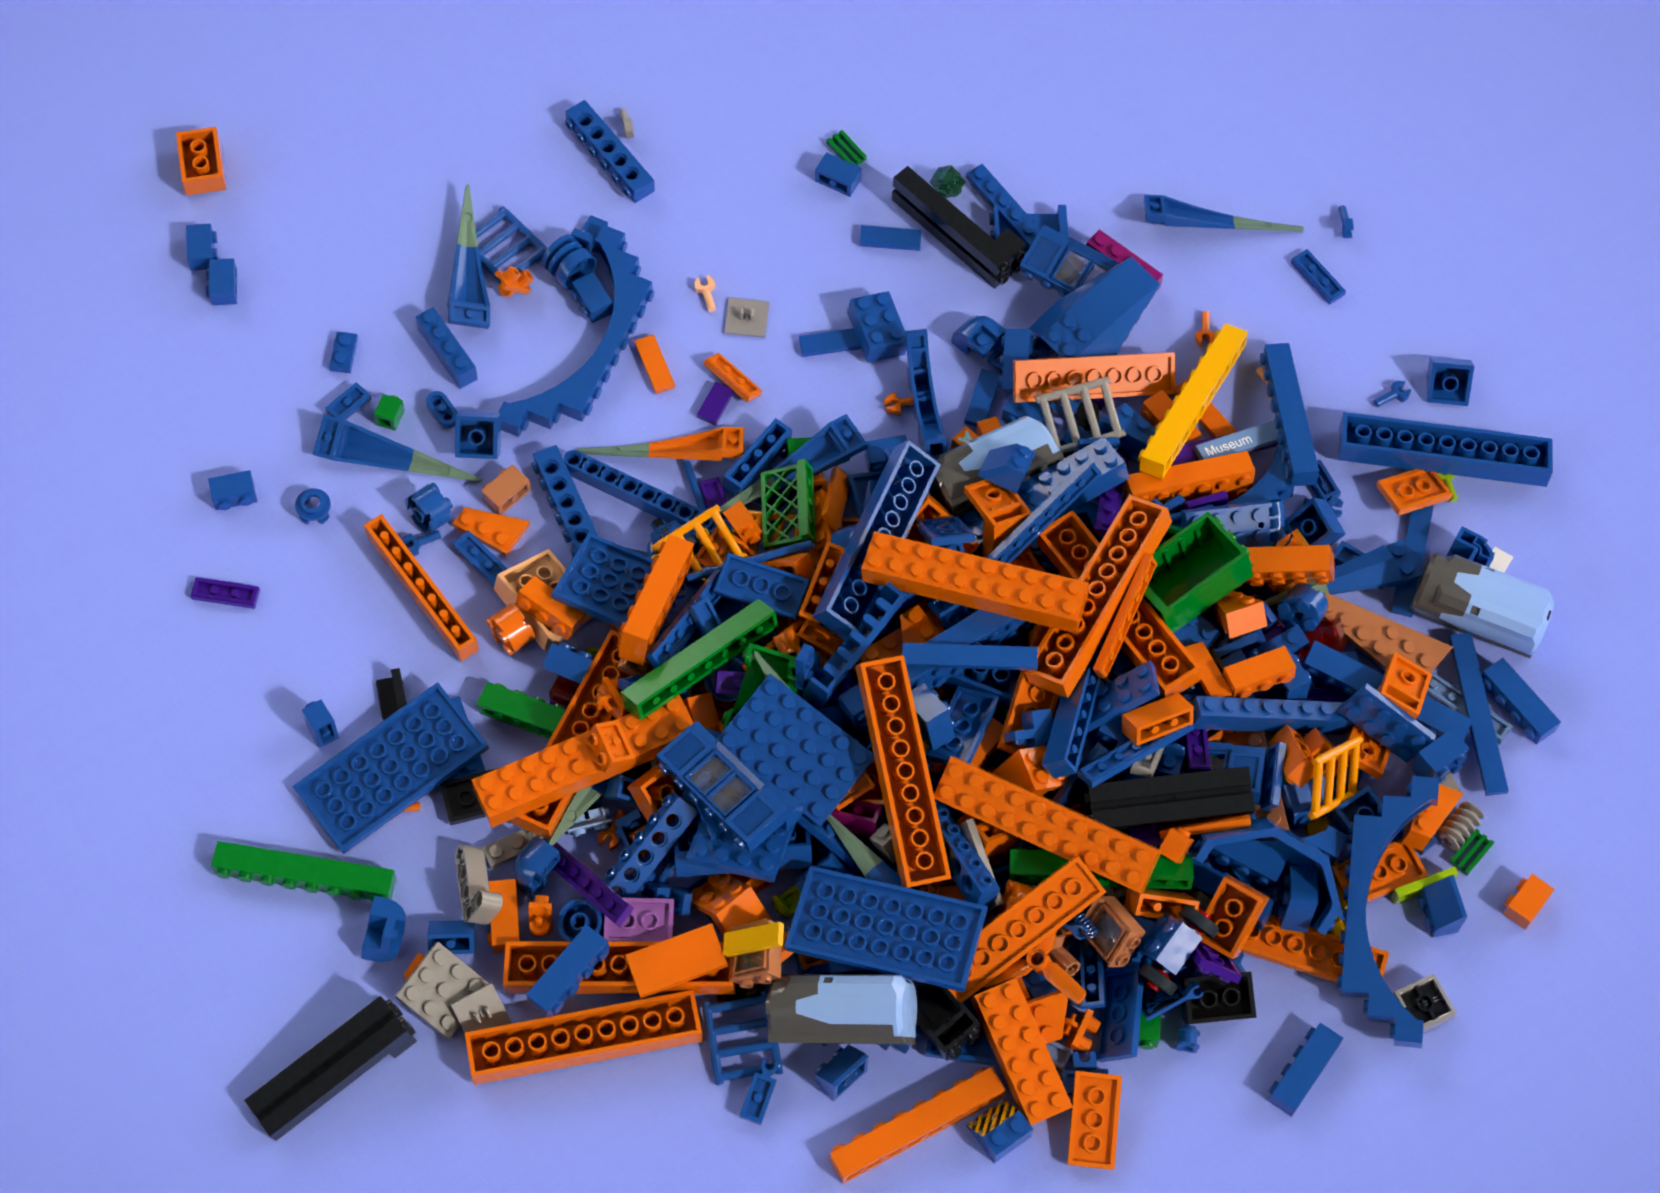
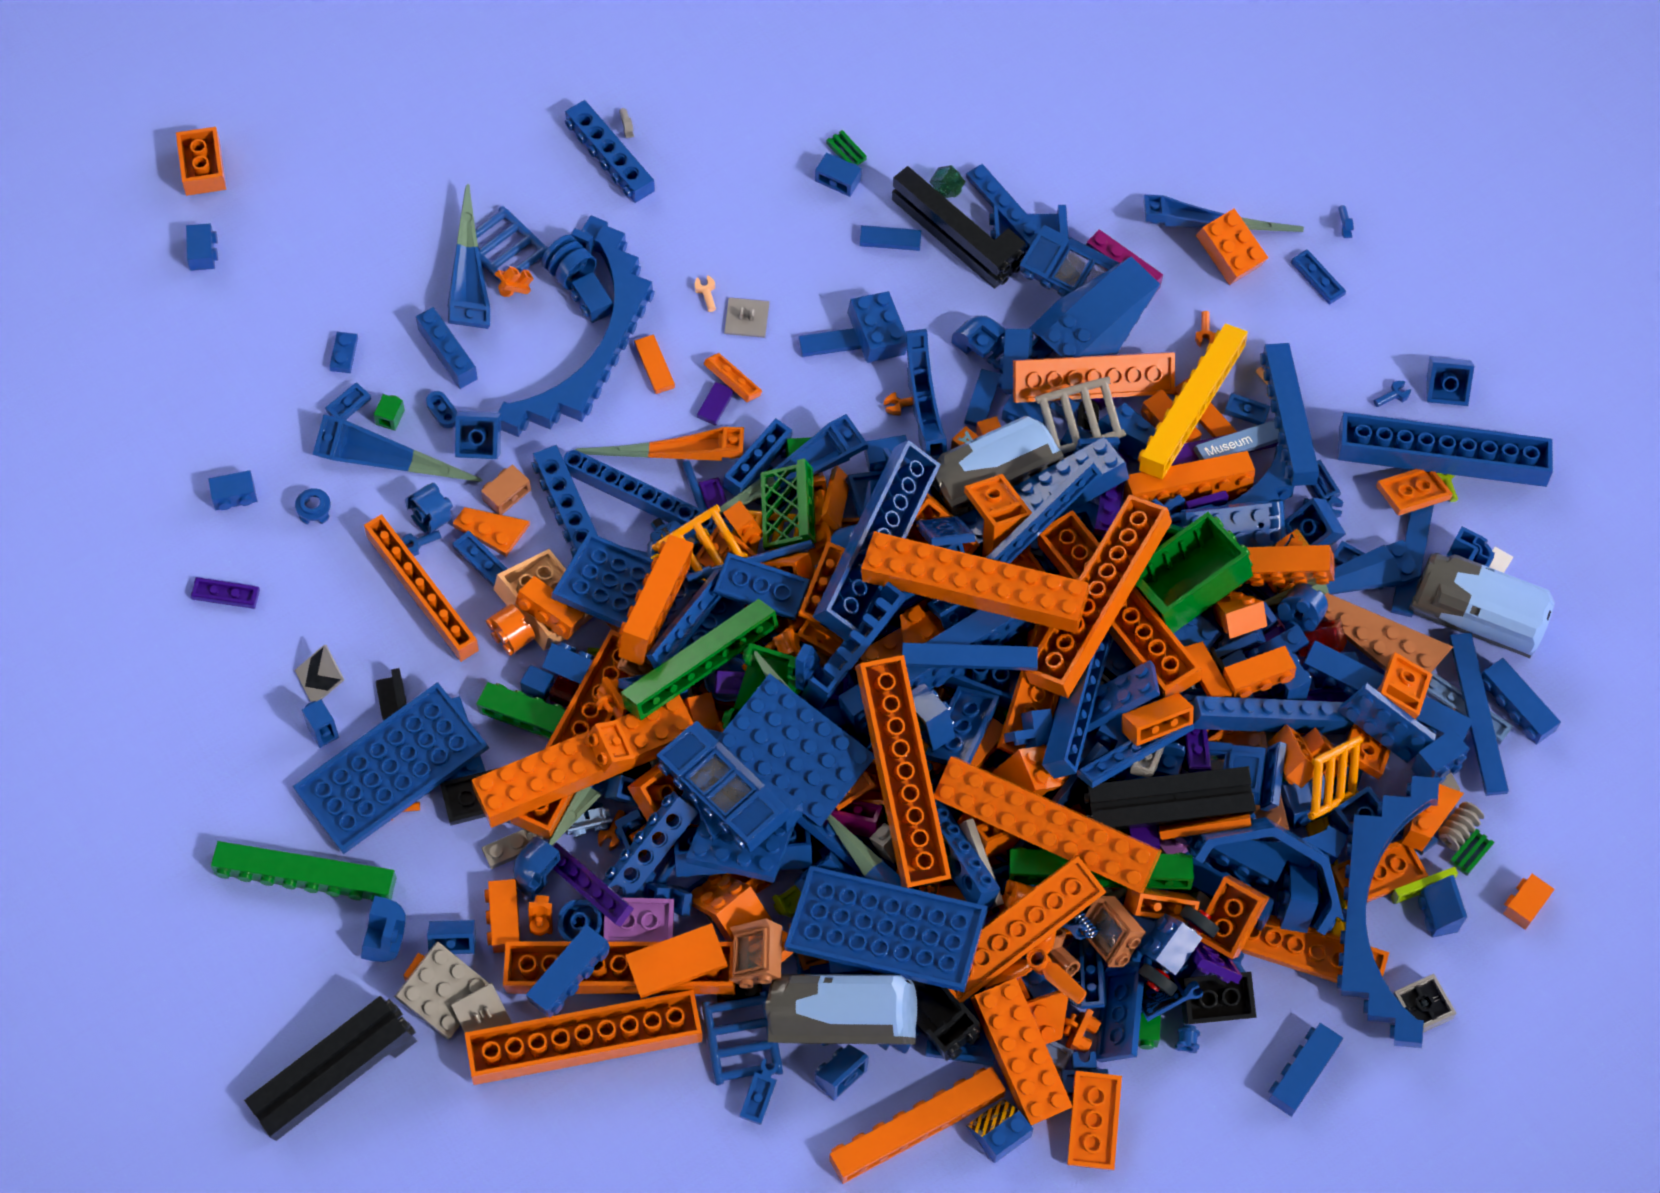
blue brick [206,258,237,305] -> none
light grey beam [455,844,503,925] -> none
blue tile [687,596,722,636] -> none
yellow tile [723,922,784,957] -> none
blue slope [978,443,1036,494] -> none
orange tile [1093,552,1157,680] -> none
orange brick [1159,826,1195,864] -> none
none -> light grey piece [295,645,344,702]
none -> blue brick [520,665,556,701]
none -> orange brick [1196,208,1268,285]
none -> blue plate [1224,393,1271,425]

